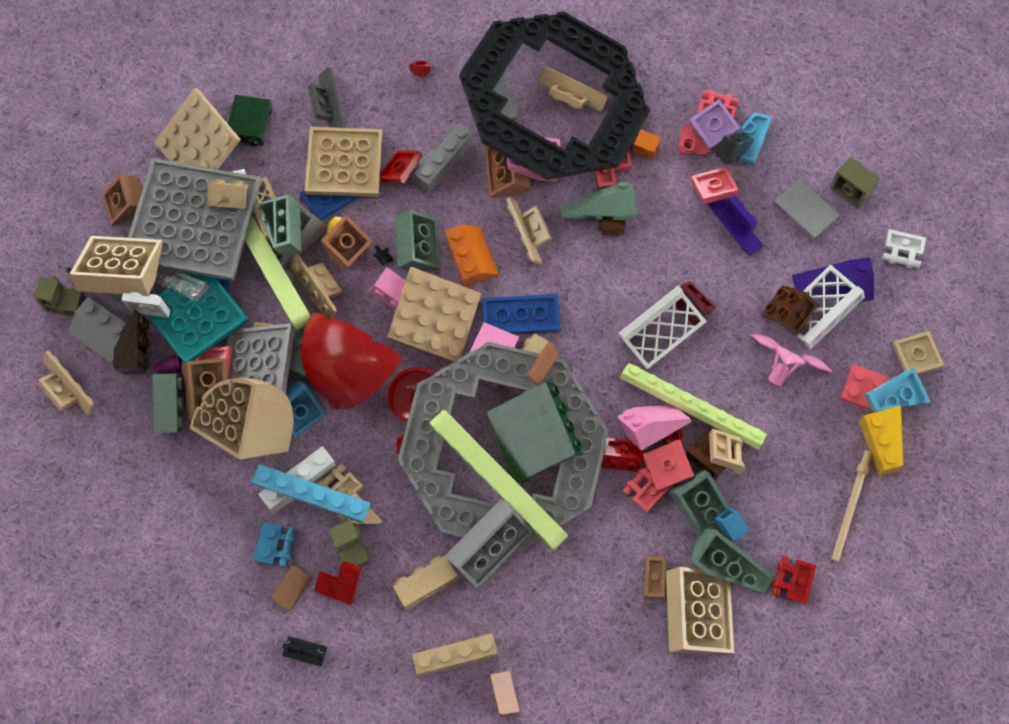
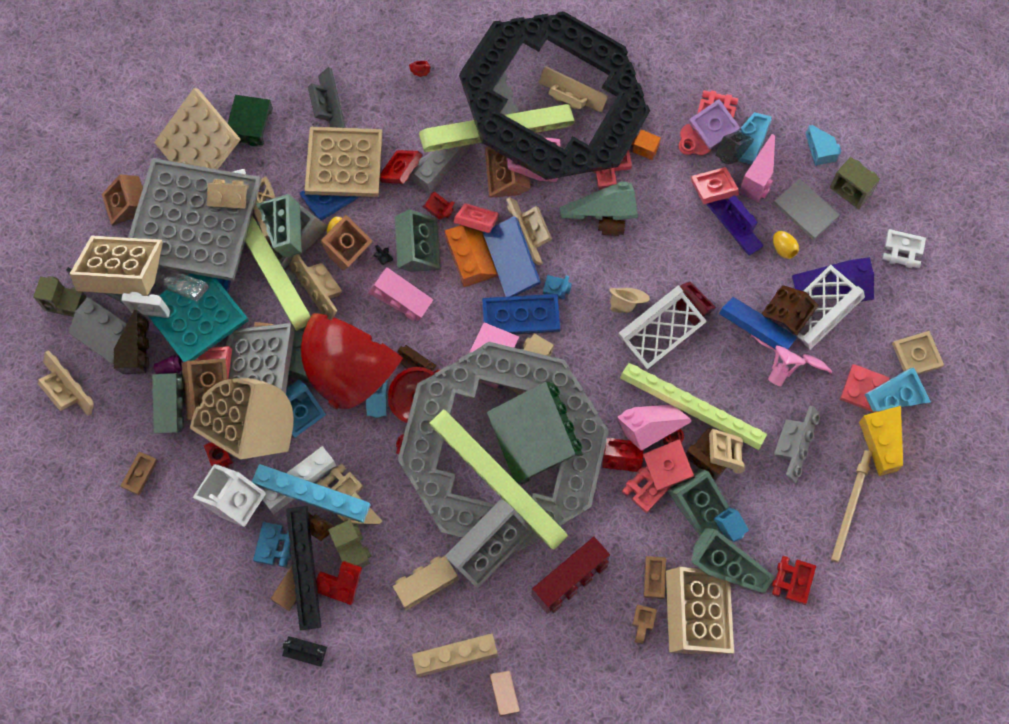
tan plate [386,267,481,363] -> none
nougat slope [527,342,559,385] -> none
none -> medium nougat plate [120,451,158,495]
none -> white container [193,464,266,527]
none -> red brick [203,442,233,468]
none -> black plate [286,506,322,630]
none -> reddish brown hinge [308,512,335,542]
none -> medium azure slope [366,379,388,418]
none -> reddish brown hinge [397,345,437,371]
none -> yellowish green beam [419,104,575,152]
none -> red bracket [422,191,455,220]
none -> coral plate [454,203,499,233]
none -> tile [483,216,541,297]
none -> dark red brick [531,536,610,614]
none -> dark azure bracket [543,275,572,299]
none -> tan piece [609,288,650,313]
none -> medium nougat plate [632,605,657,644]
none -> blue tile [719,297,797,350]
none -> bright pink slope [739,134,775,202]
none -> yellow animal [773,231,799,259]
none -> light grey bracket [774,406,820,483]
none -> medium azure slope [806,125,841,166]

